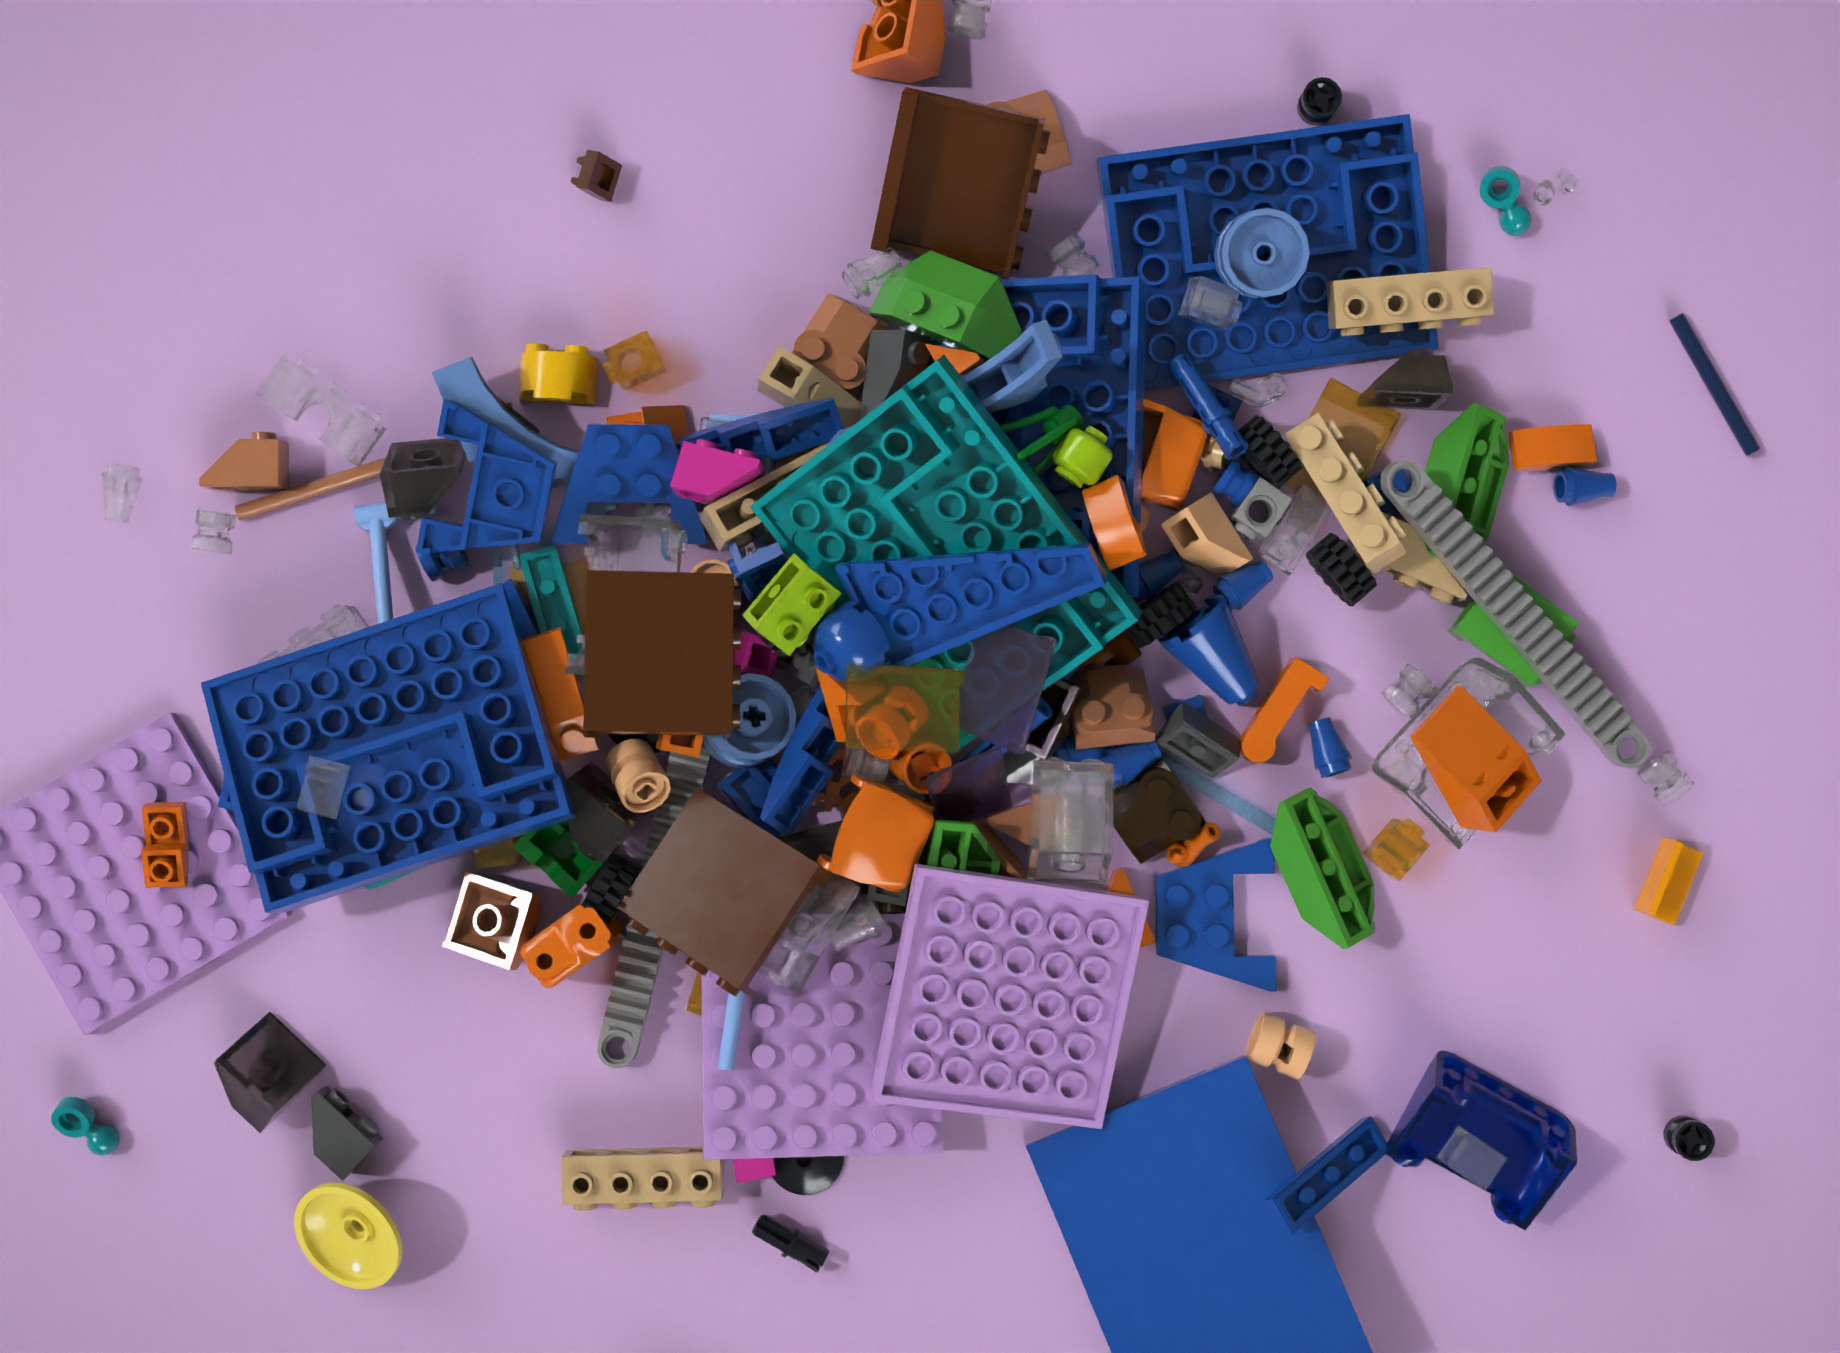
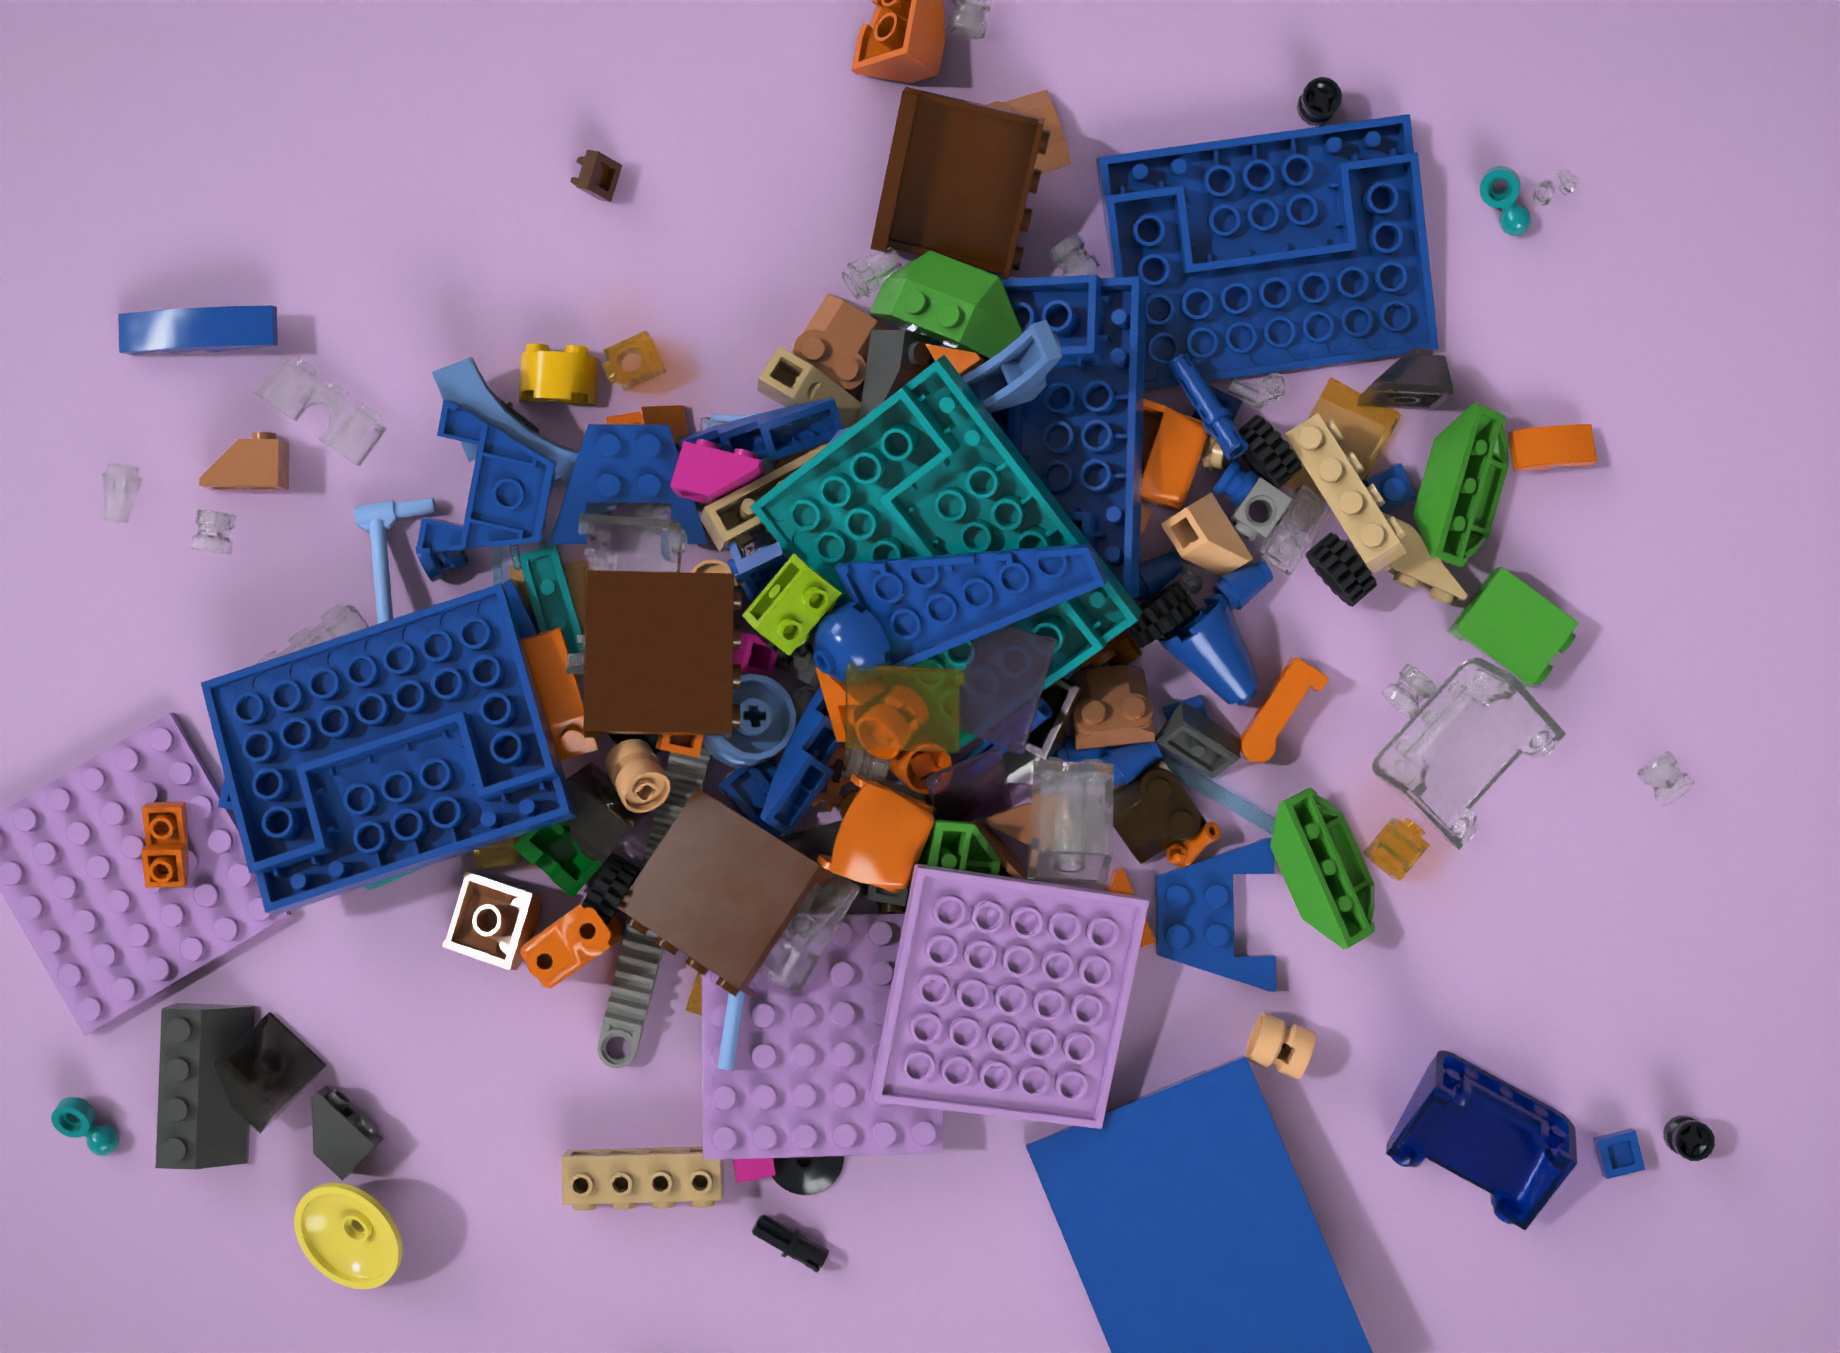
nougat bar [235,458,389,521] -> none
clear panel [297,756,350,819] -> none
clear smoke slope [380,438,466,520] -> none
clear cone [826,900,887,952] -> none
green plant [1000,404,1085,475] -> none
lime head [1052,425,1113,488] -> none
orange slope [1082,475,1147,571] -> none
clear slope [1178,276,1243,330] -> none
medium blue wheel [1214,208,1310,299] -> none
blue tile [1264,1116,1390,1236] -> none
blue cone [1308,717,1352,778] -> none
tan brick [1326,267,1494,336] -> none
light grey gear [1380,461,1650,769] -> none
orange slope [1410,686,1542,833] -> none
clear panel [1437,1125,1507,1190] -> none
blue cone [1553,467,1617,506] -> none
light orange panel [1633,837,1703,926] -> none
dark blue bar [1669,313,1760,456] -> none
none -> blue slope [118,305,278,355]
none -> dark grey slope [155,1003,254,1170]
none -> blue plate [1593,1129,1645,1179]

